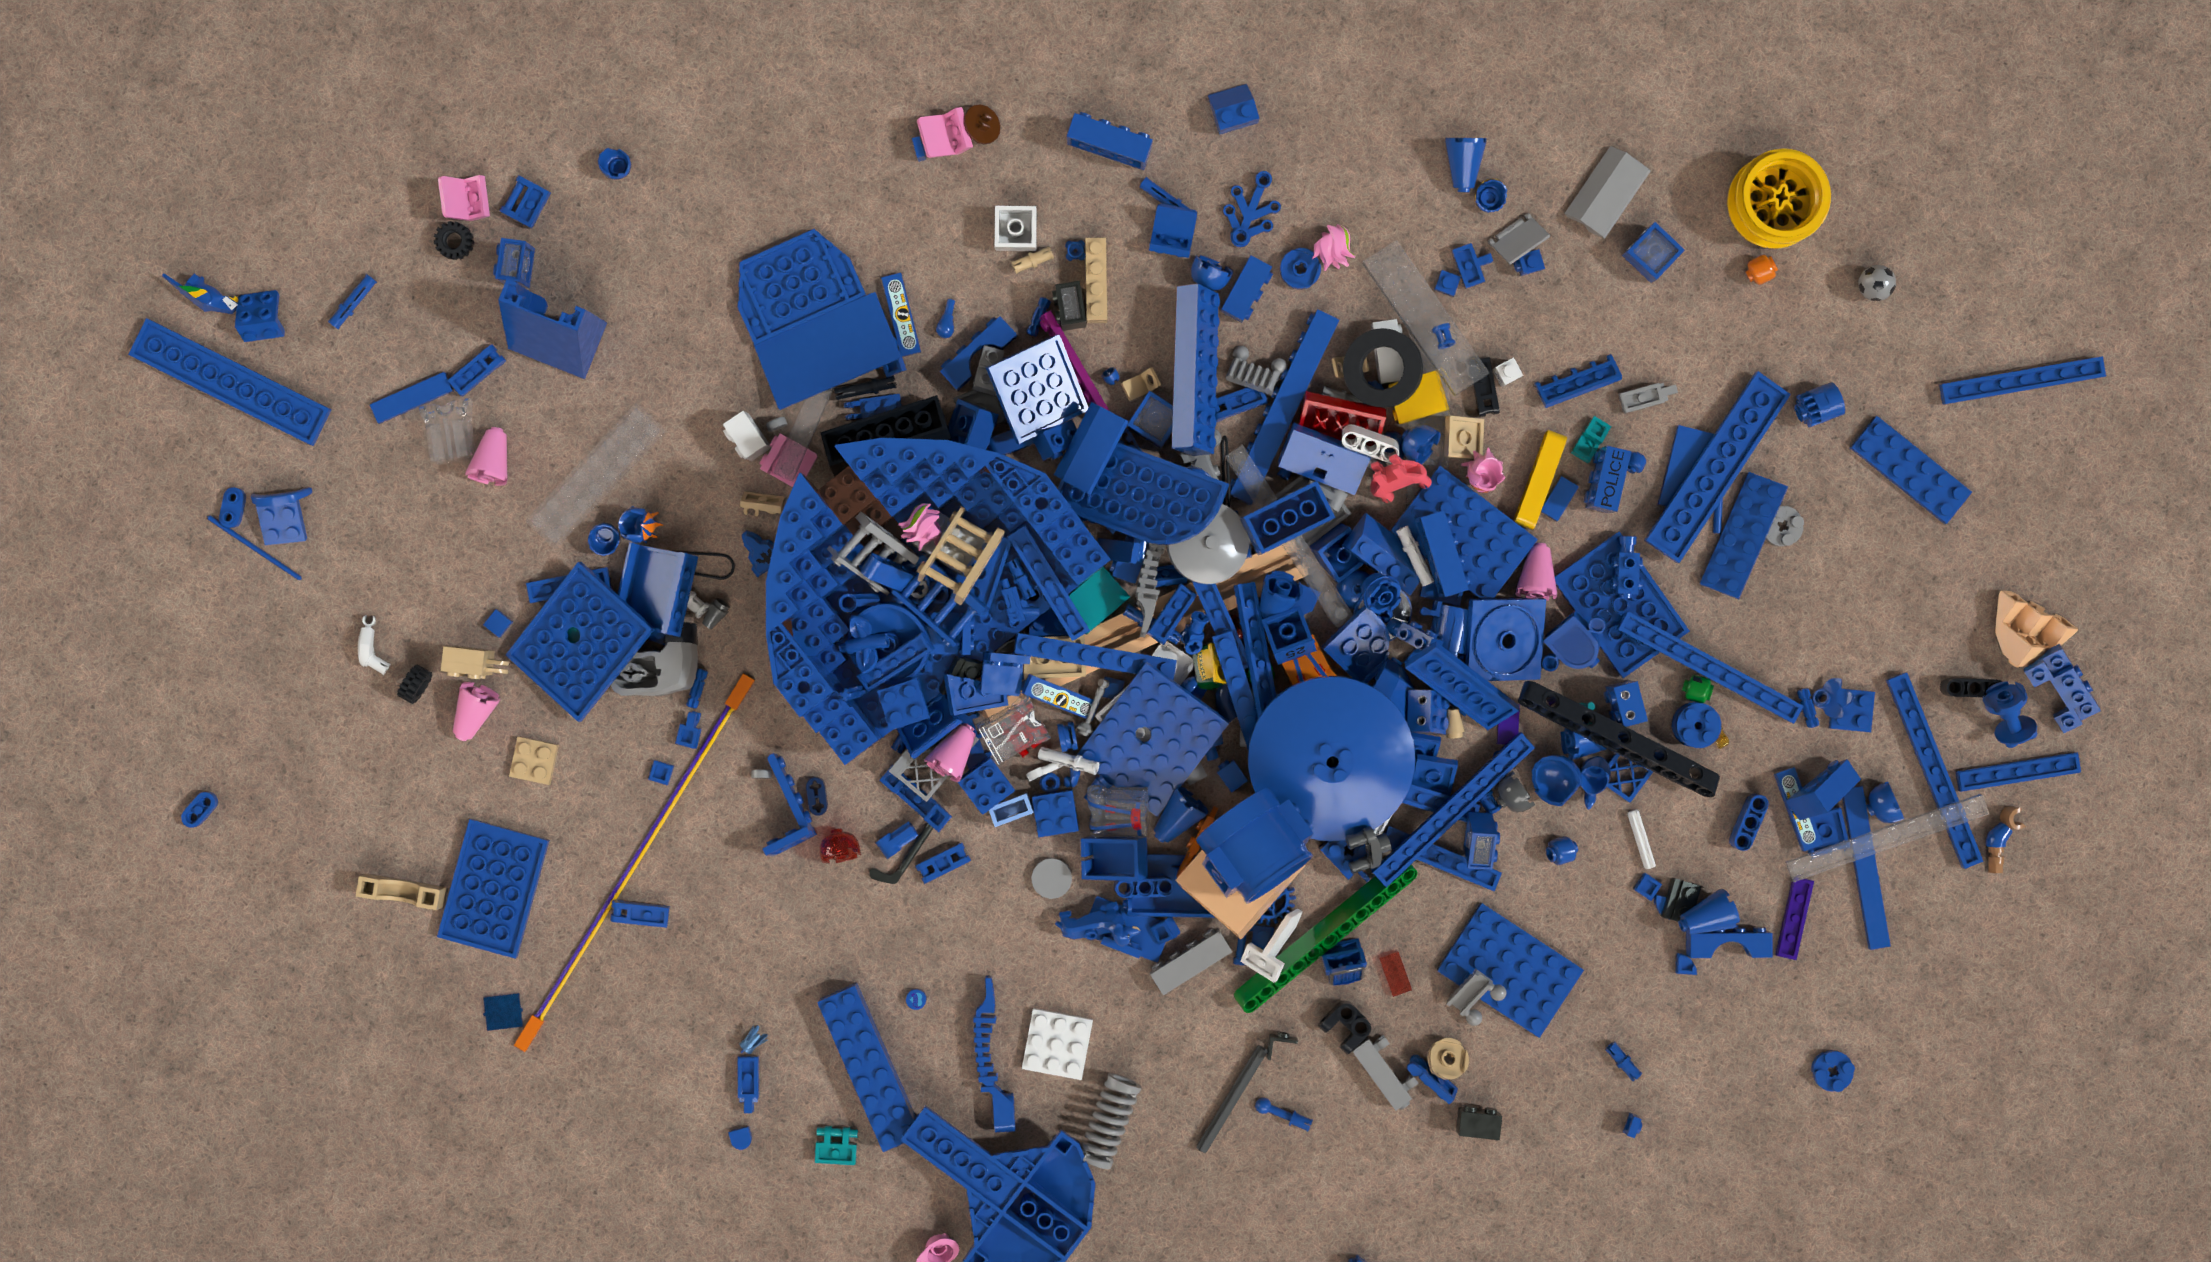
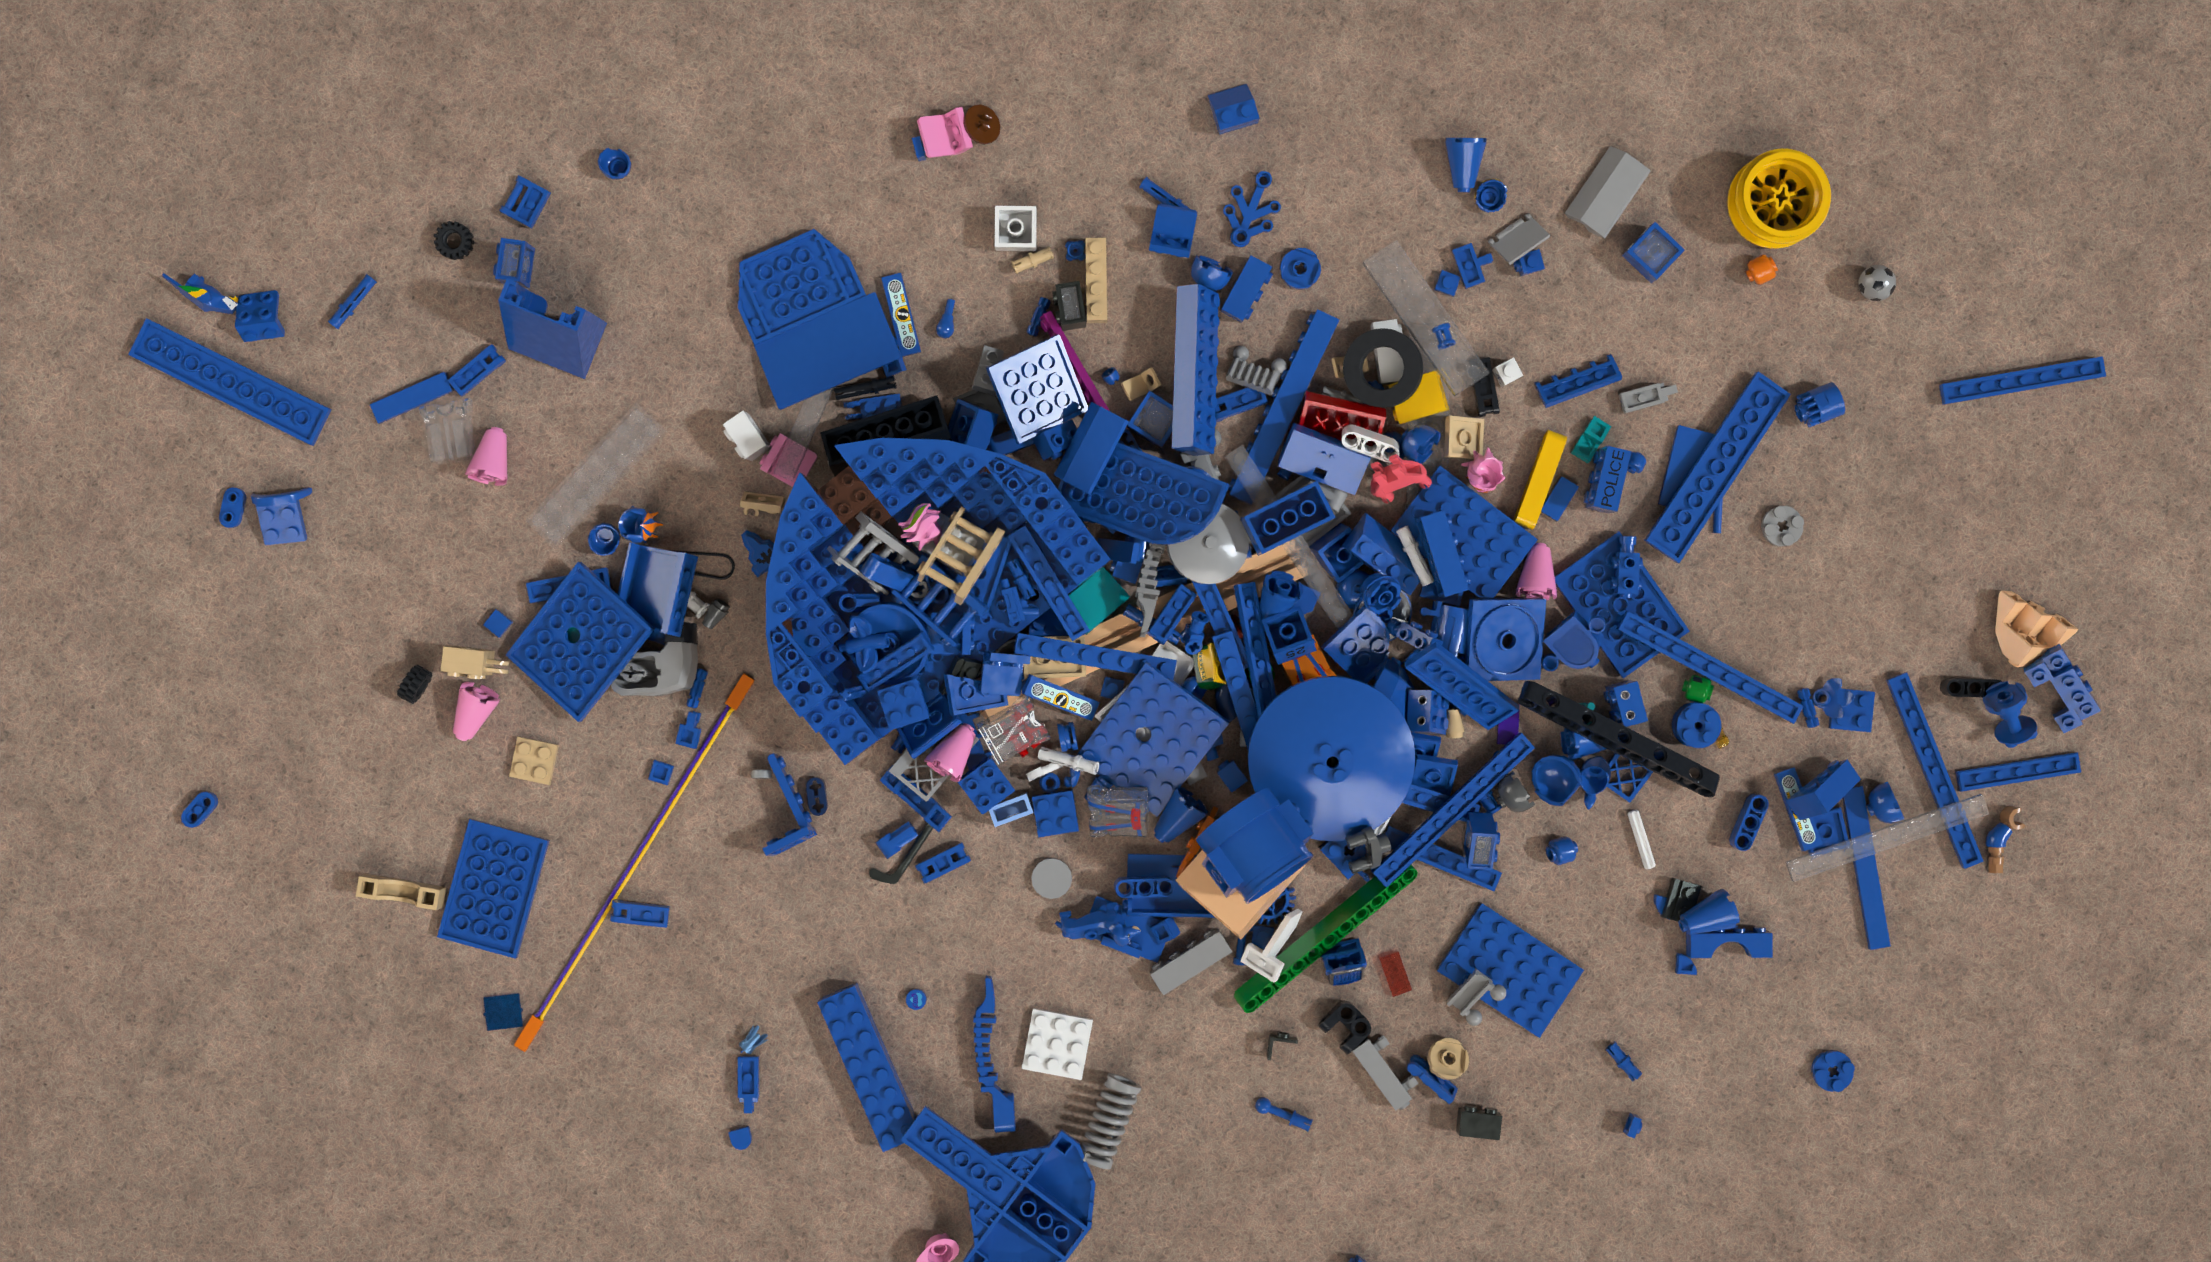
blue axle [207,516,302,580] -> none
white arm [358,615,391,675] -> none
bright pink bracket [438,175,490,221] -> none
light grey tile [766,417,787,432] -> none
teal plate [815,1126,858,1165] -> none
clear red cylinder [820,829,861,864] -> none
blue arch [940,316,1017,391] -> none
blue brick [1067,112,1153,170] -> none
light grey piece [1076,679,1109,737] -> none
blue piece [1081,836,1148,881] -> none
dark grey axle [1196,1045,1268,1153] -> none
black piece [1221,435,1231,508] -> none
bright pink hair [1312,224,1355,271] -> none
blue tile [1633,873,1662,901] -> none
blue plate [1700,472,1788,600] -> none
dark purple tile [1775,876,1814,960] -> none
blue plate [1850,416,1972,524] -> none

